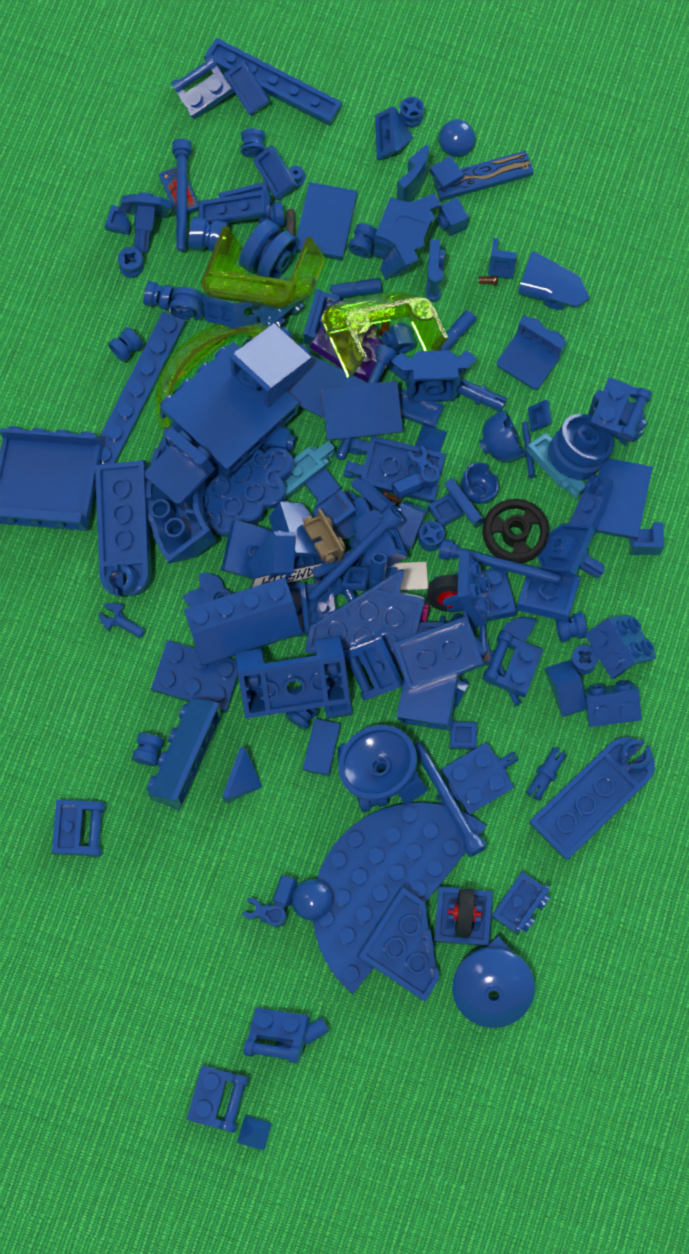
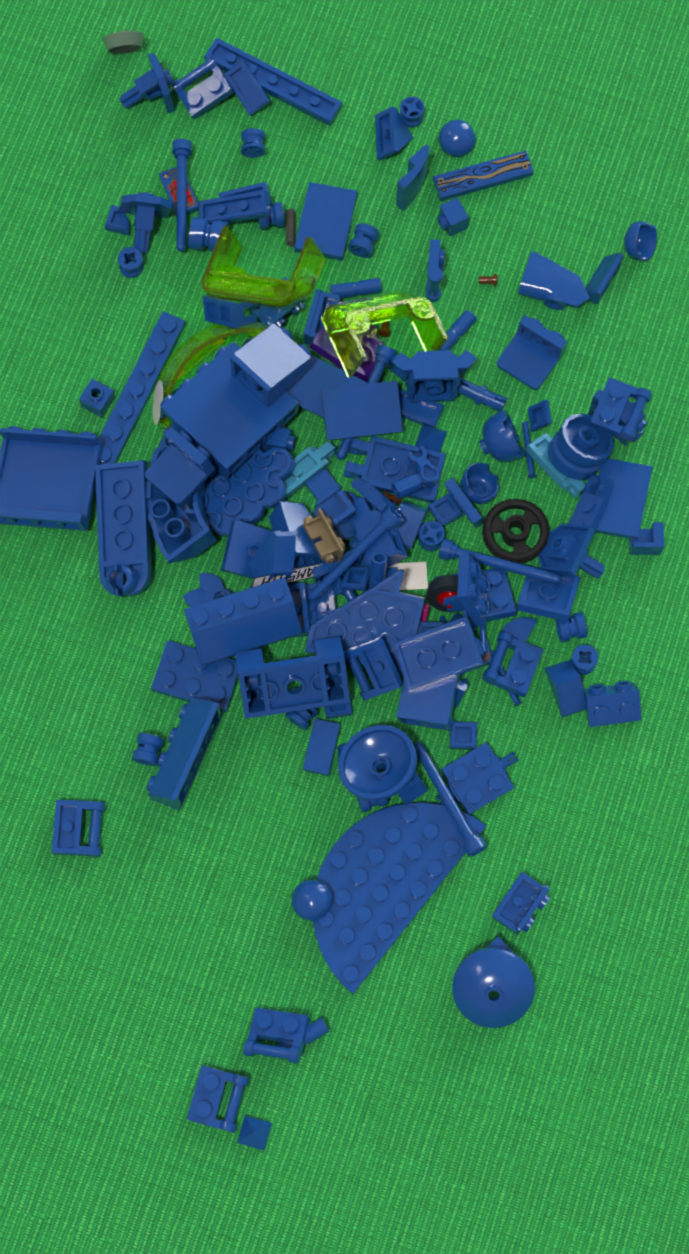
blue bar [98,603,145,638] -> none
blue wheel [108,327,143,362] -> none
blue wheel [143,281,174,311] -> none
blue wheel [168,287,205,321] -> none
blue slope [222,747,262,803] -> none
blue wheel [239,219,299,285] -> none
blue bar [243,875,298,928] -> none
blue tile [253,145,298,201] -> none
blue piece [289,166,306,187] -> none
blue plate [357,887,440,1001] -> none
blue slope [373,193,441,280] -> none
blue plate [382,323,416,355] -> none
blue tile [430,156,464,190] -> none
blue plate [434,887,492,947] -> none
blue panel [488,238,517,278] -> none
blue pin [526,747,567,801] -> none
blue plate [529,737,655,861] -> none
blue bracket [585,615,656,679] -> none
none -> blue plate [79,379,115,418]
none -> sand green hat [102,30,144,54]
none -> blue piece [120,52,175,113]
none -> white sticker [153,380,163,425]
none -> blue slope [585,253,623,304]
none -> blue hair [624,221,657,260]

